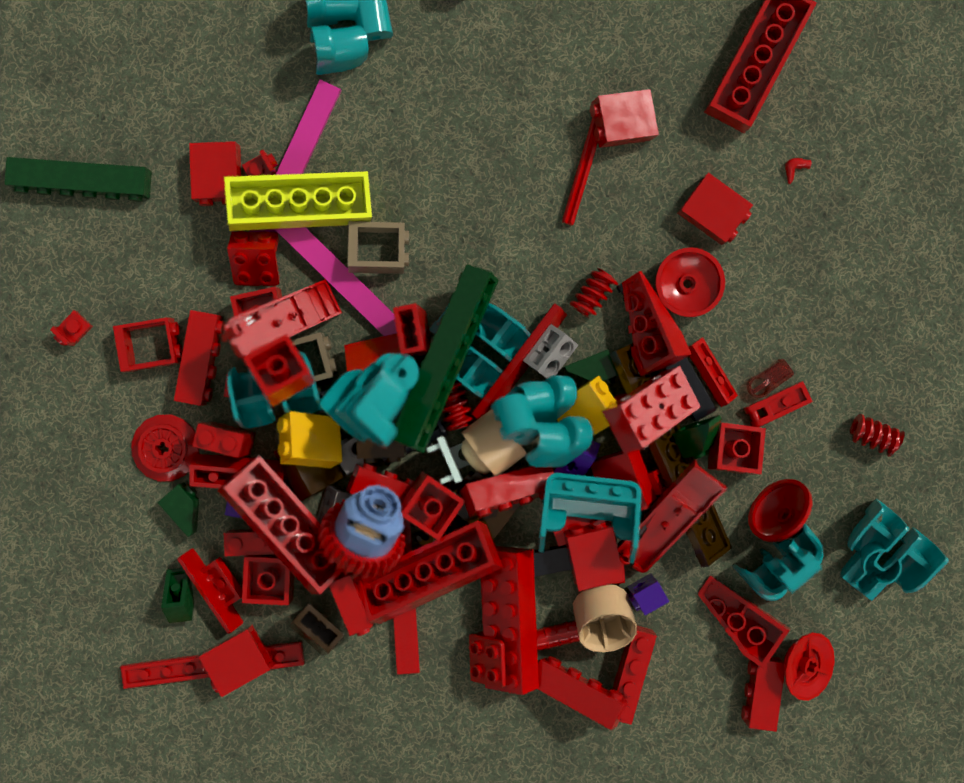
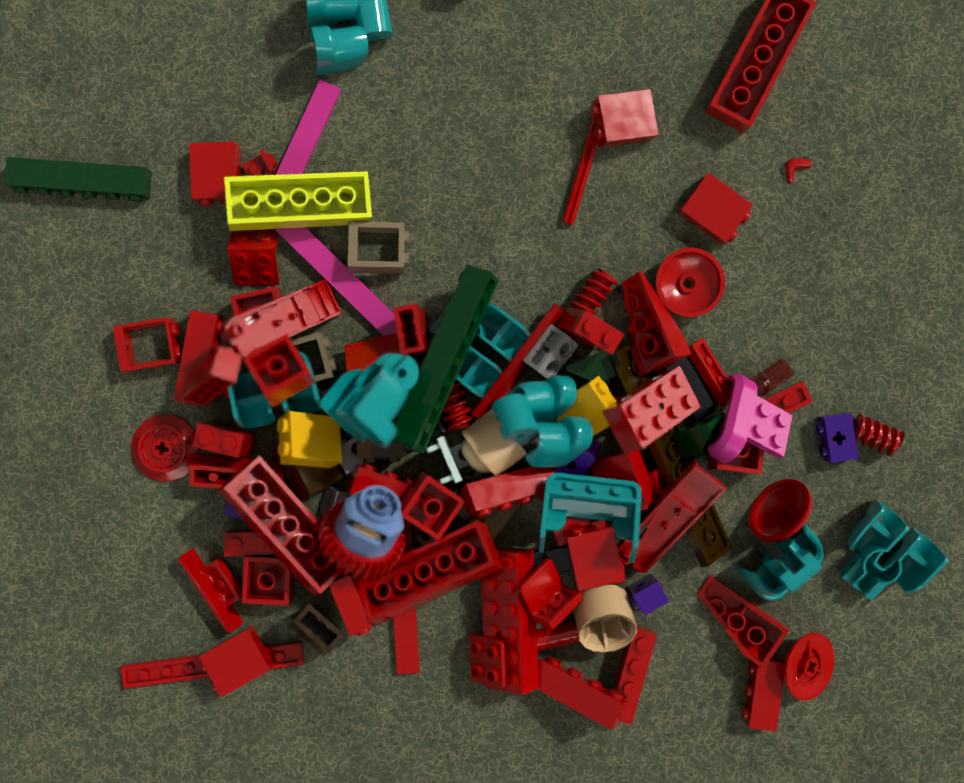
red bracket [50,310,93,346] -> none
dark green slope [157,483,199,537] -> none
dark green slope [161,568,194,623] -> none
none -> red brick [183,347,242,406]
none -> red bracket [518,559,584,630]
none -> red brick [556,307,624,355]
none -> dark pink piece [707,373,793,464]
none -> dark purple brick [815,412,859,463]

